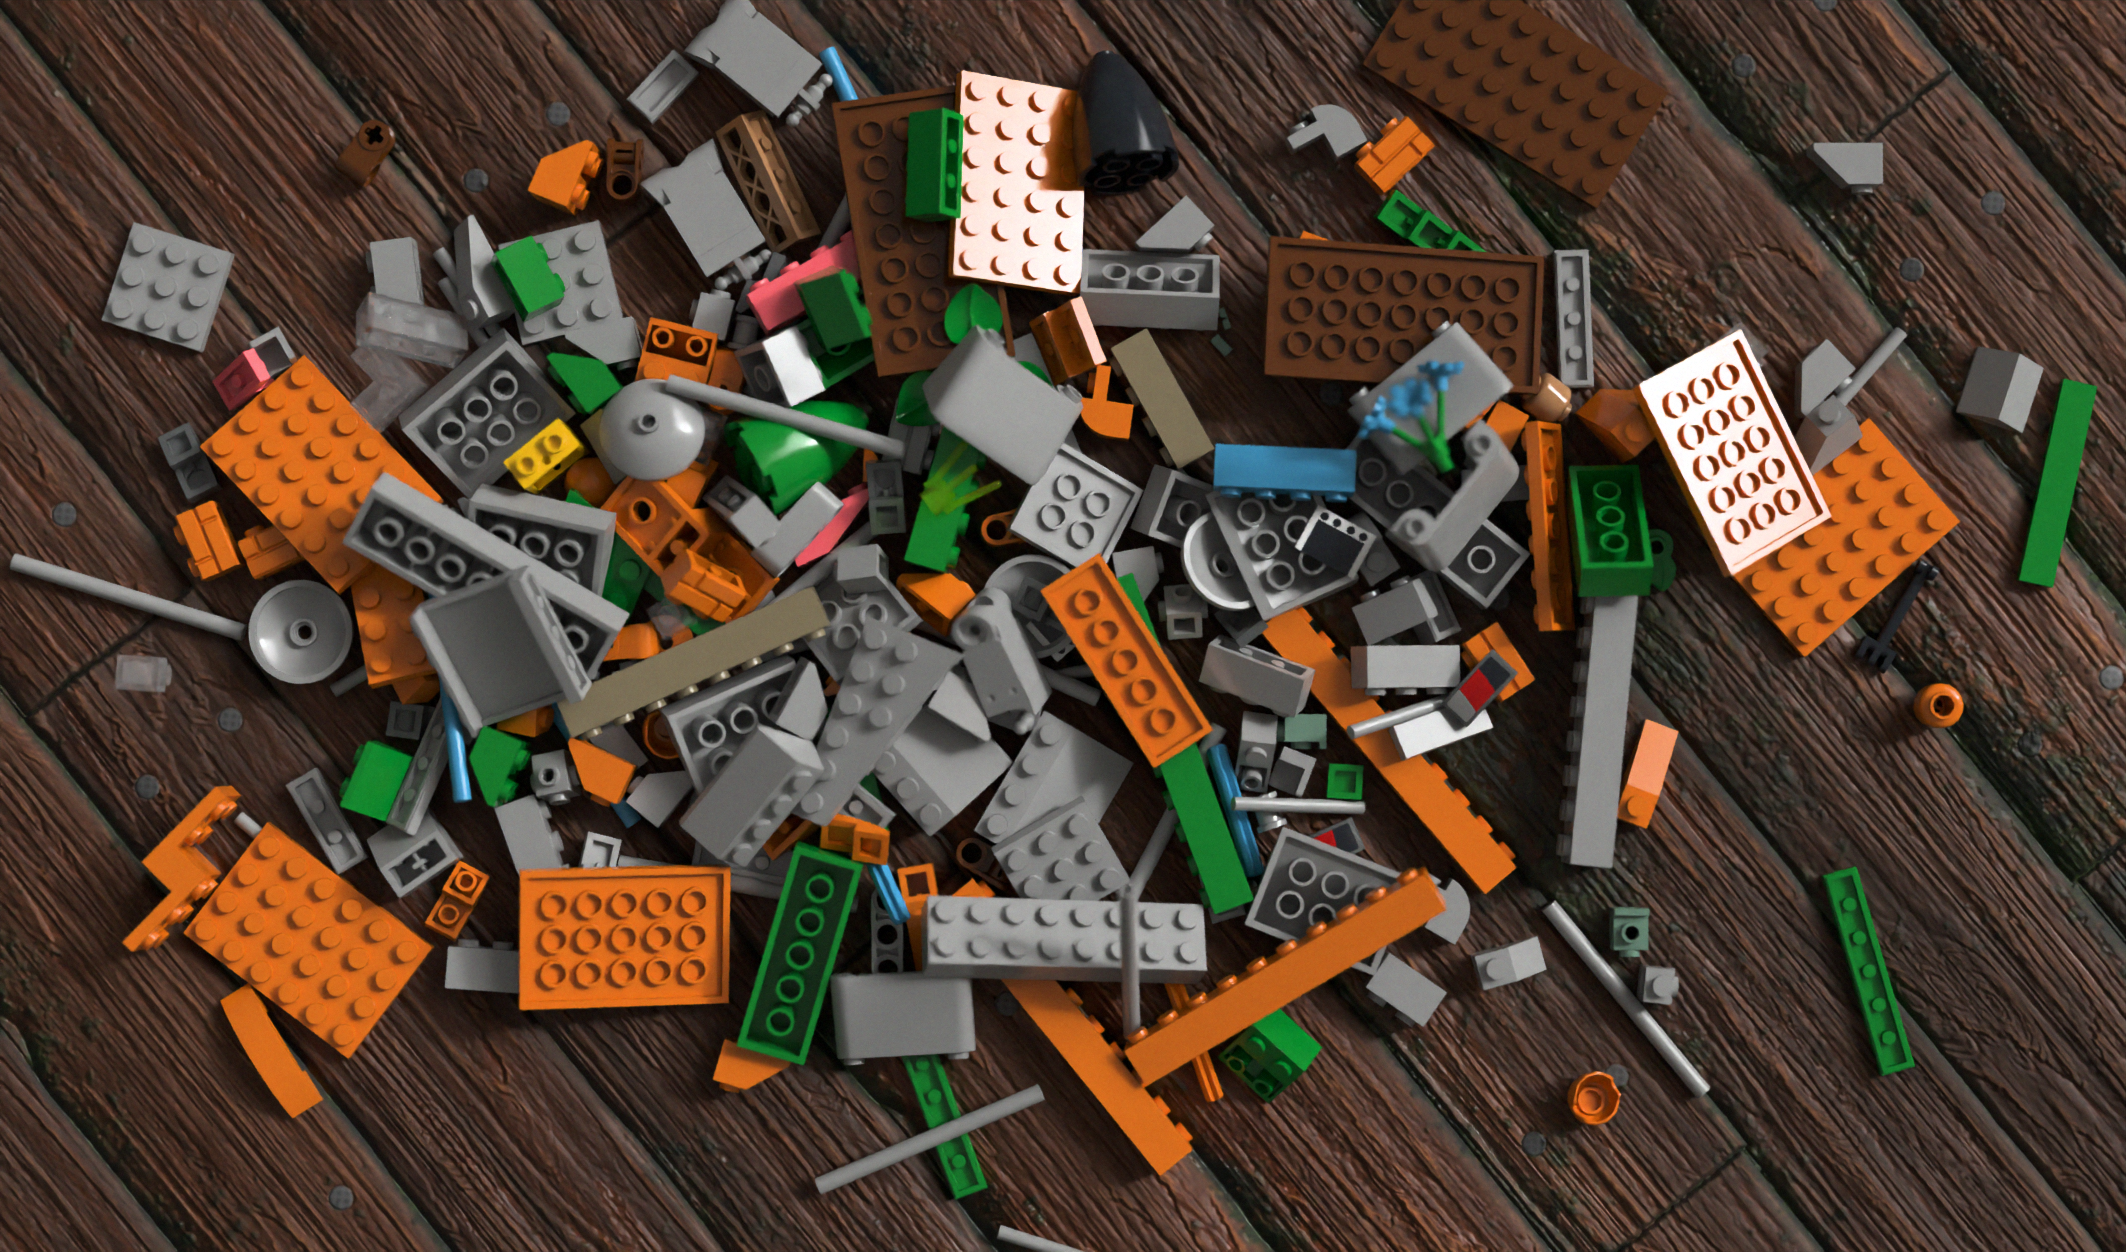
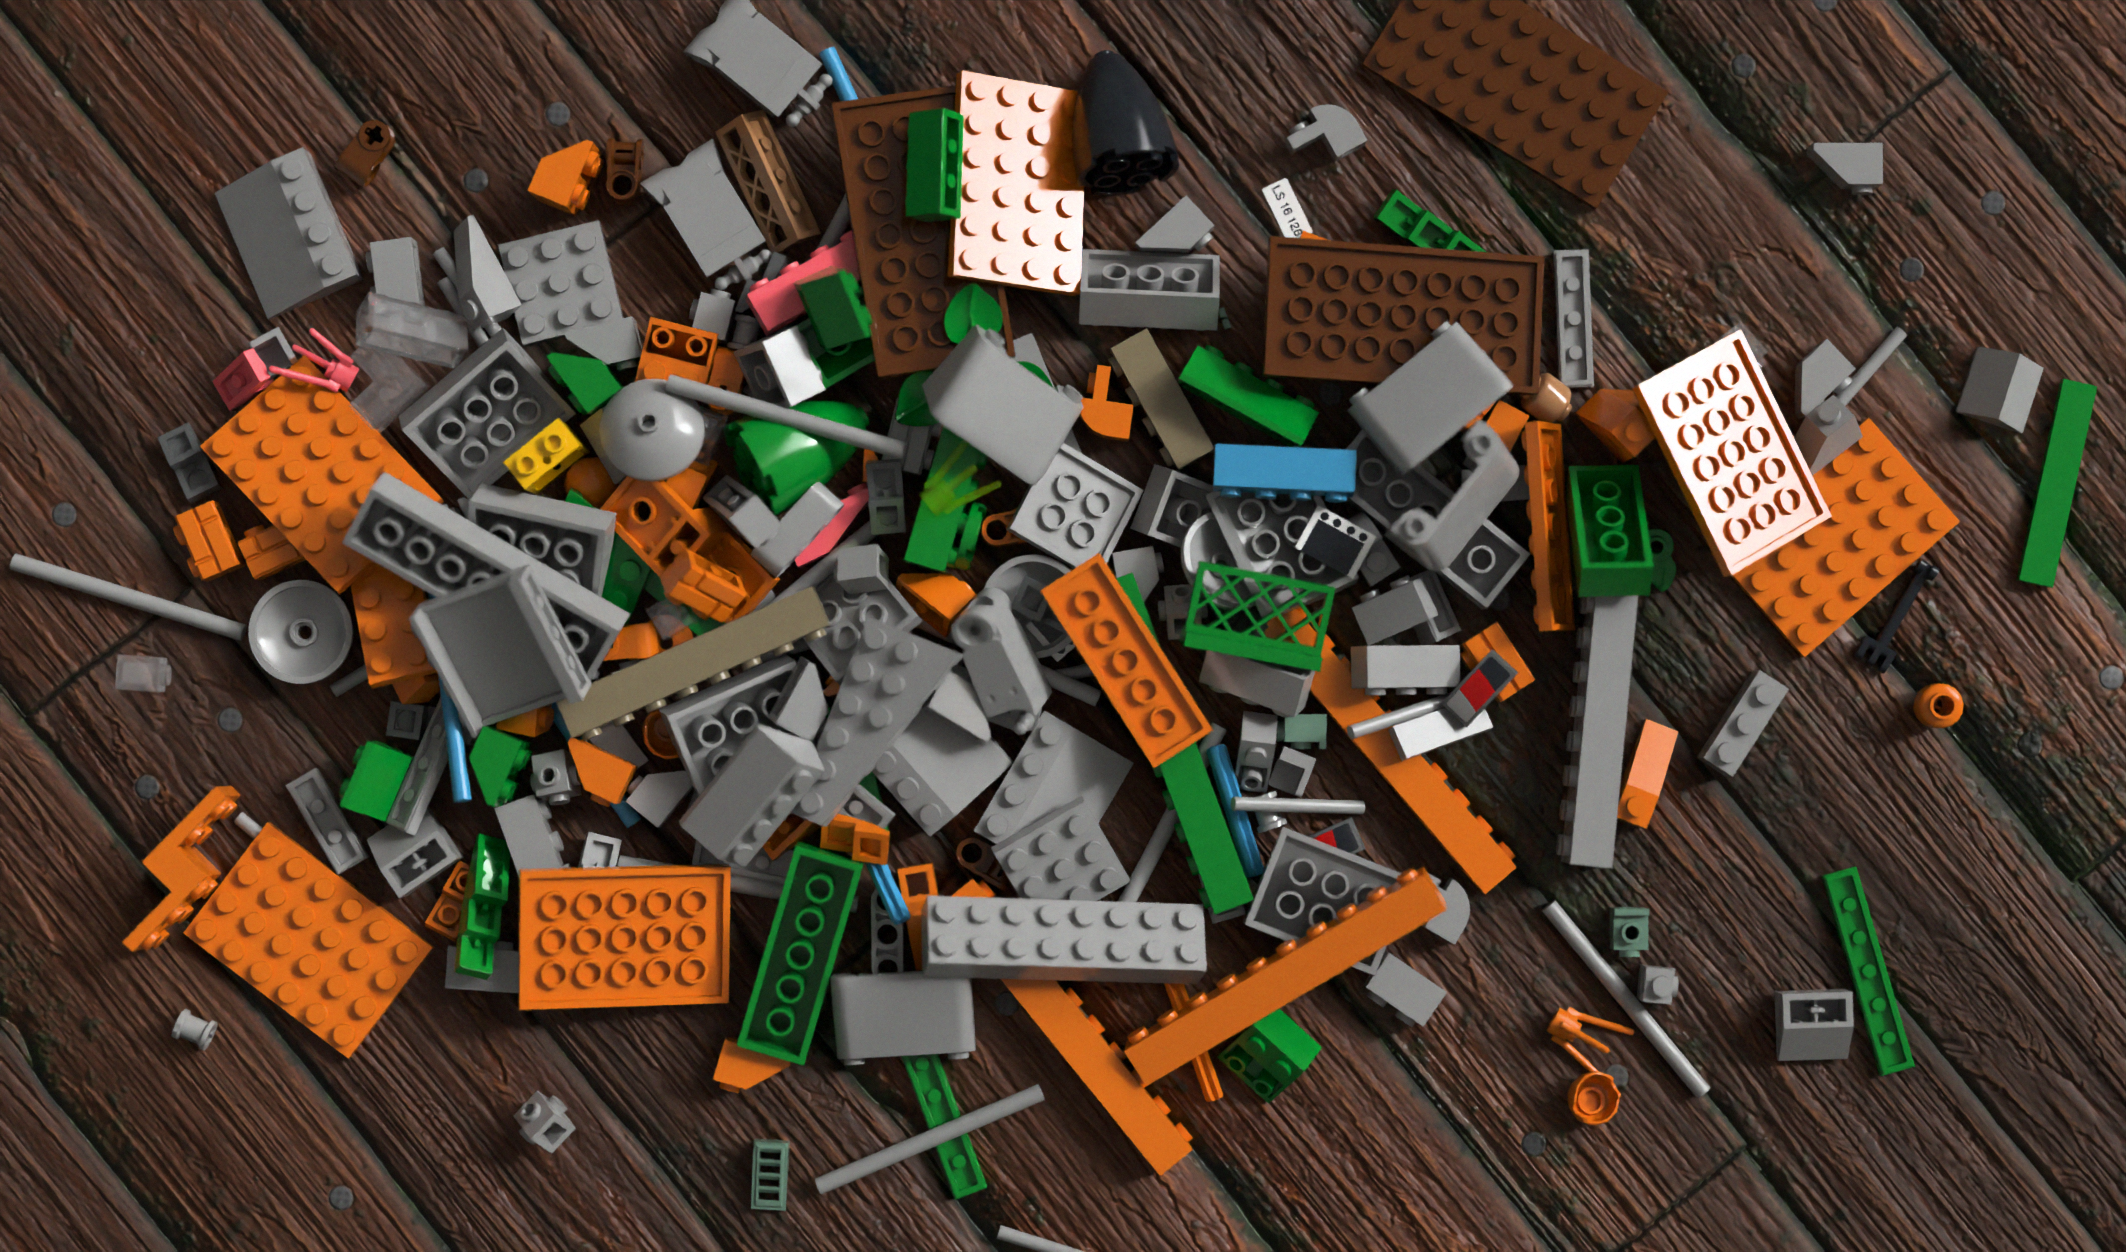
light grey plate [102,222,235,353] -> none
orange slope [220,983,323,1119] -> none
green brick [490,235,565,323] -> none
light grey tile [627,49,700,124] -> none
orange slope [1029,296,1106,386] -> none
light grey piece [1118,882,1140,1040] -> none
sand green piece [1210,334,1233,357] -> none
green plate [1326,763,1364,800] -> none
orange brick [1354,116,1434,196] -> none
dark azure plant [1357,361,1464,473] -> none
light grey slope [1470,936,1547,990] -> none
none -> light grey bush [171,1009,218,1051]
none -> light grey slope [215,147,364,320]
none -> coral plant [269,328,360,393]
none -> green slope [454,833,510,980]
none -> light grey brick [514,1091,576,1153]
none -> sand green slope [751,1139,790,1211]
none -> green tile [955,502,987,571]
none -> green slope [1177,344,1319,448]
none -> green fence [1179,560,1336,672]
none -> white sticker [1262,178,1312,238]
none -> orange plant [1546,1006,1635,1072]
none -> light grey brick [1696,670,1789,777]
none -> light grey slope [1774,989,1854,1061]

